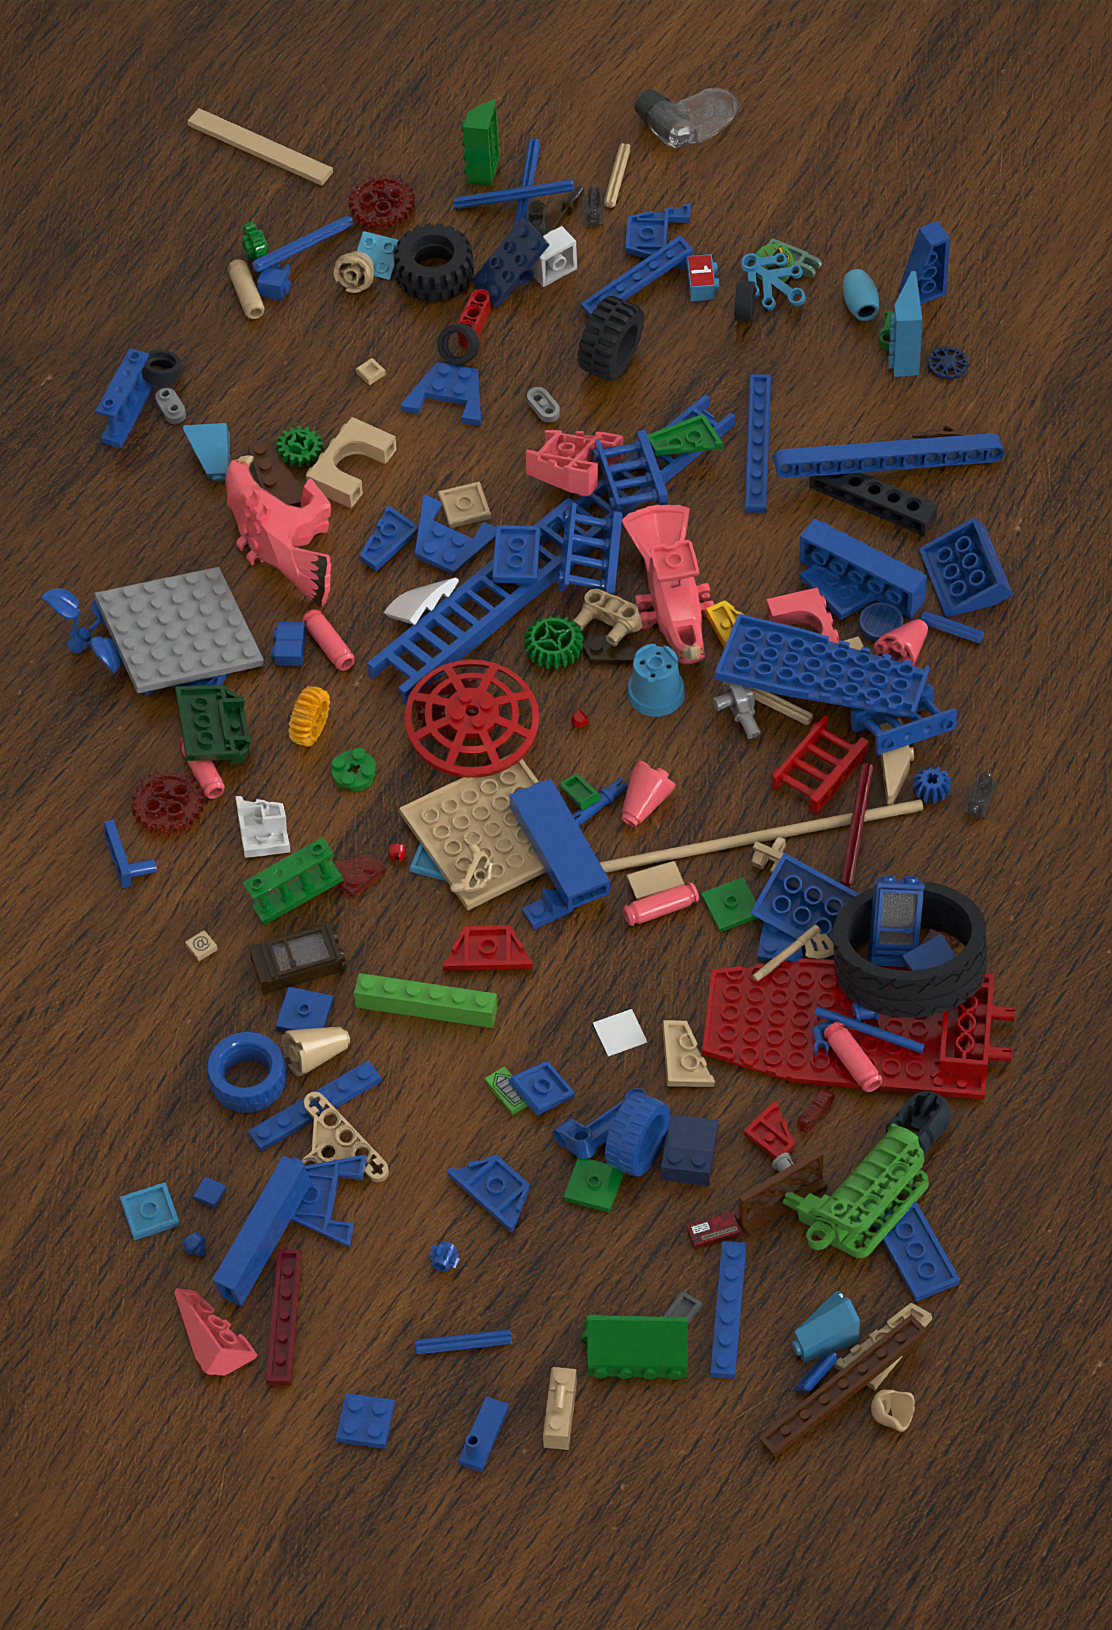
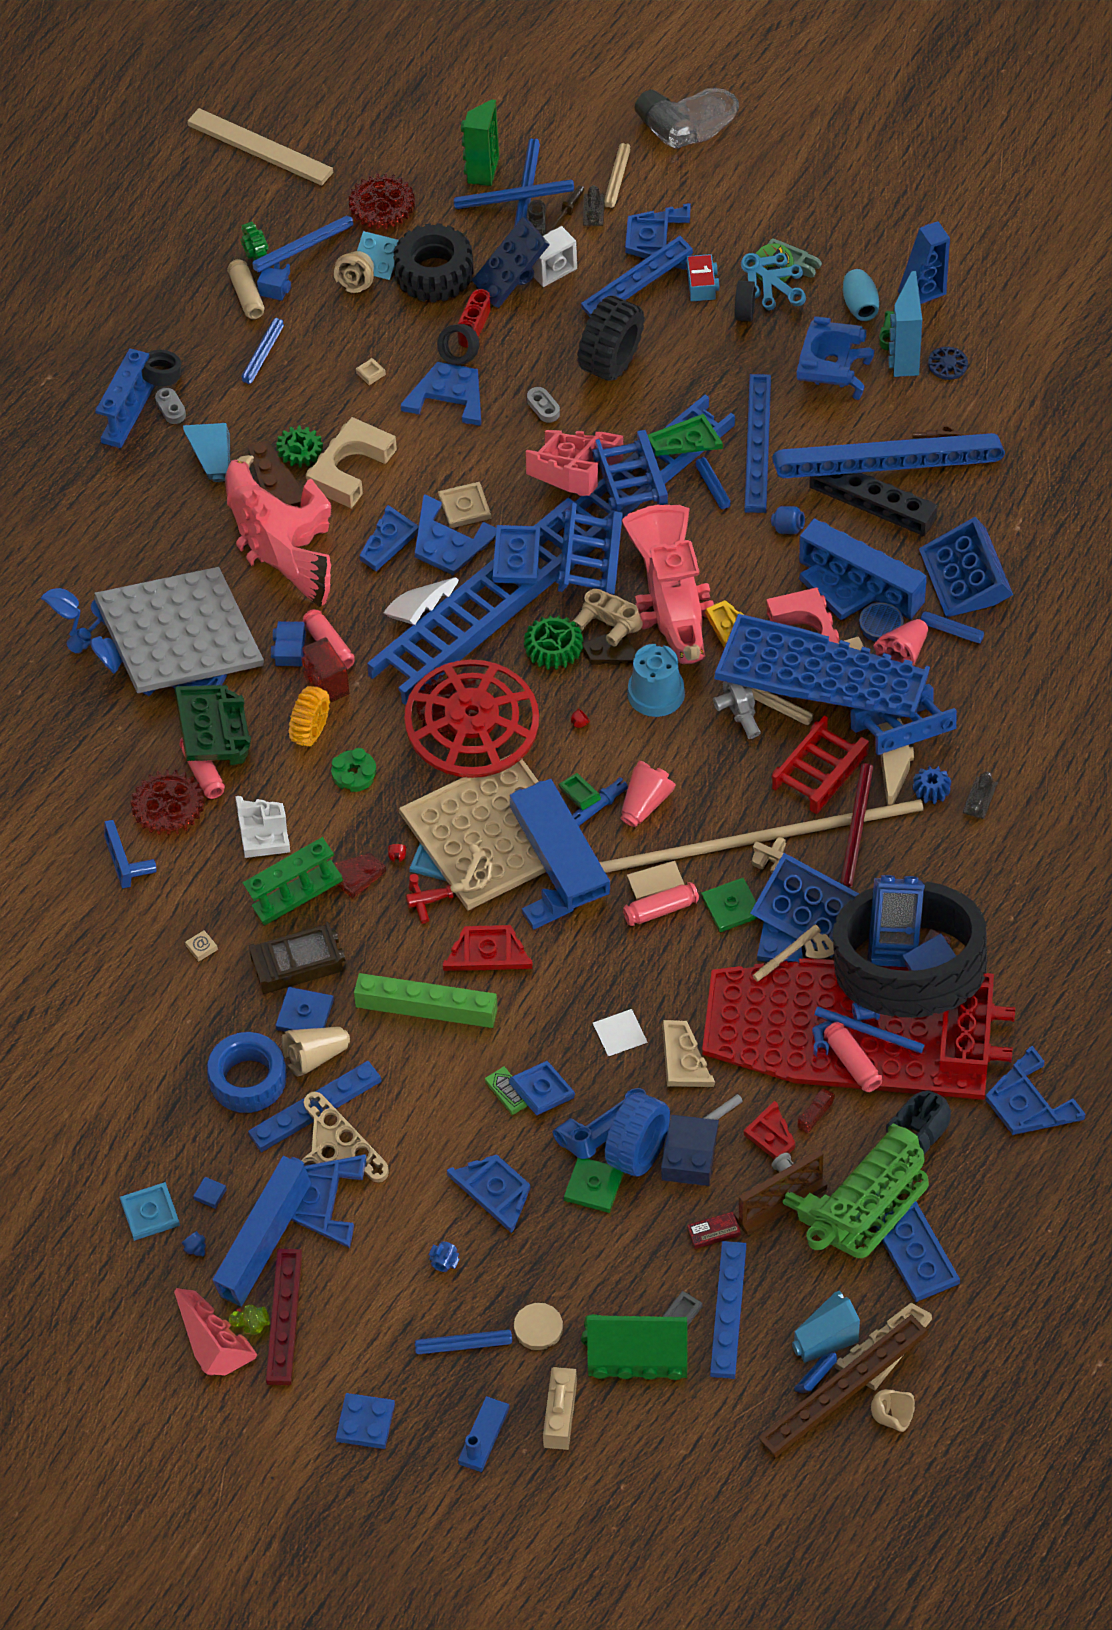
none -> clear neon green animal [229,1305,270,1335]
none -> axle [241,318,284,384]
none -> clear red brick [301,637,350,703]
none -> red piece [406,874,454,924]
none -> tan tile [514,1303,563,1350]
none -> blue axle [696,457,731,510]
none -> light grey piece [704,1094,743,1120]
none -> blue head [771,506,805,534]
none -> blue piece [797,316,874,400]
none -> blue wing [985,1046,1085,1135]

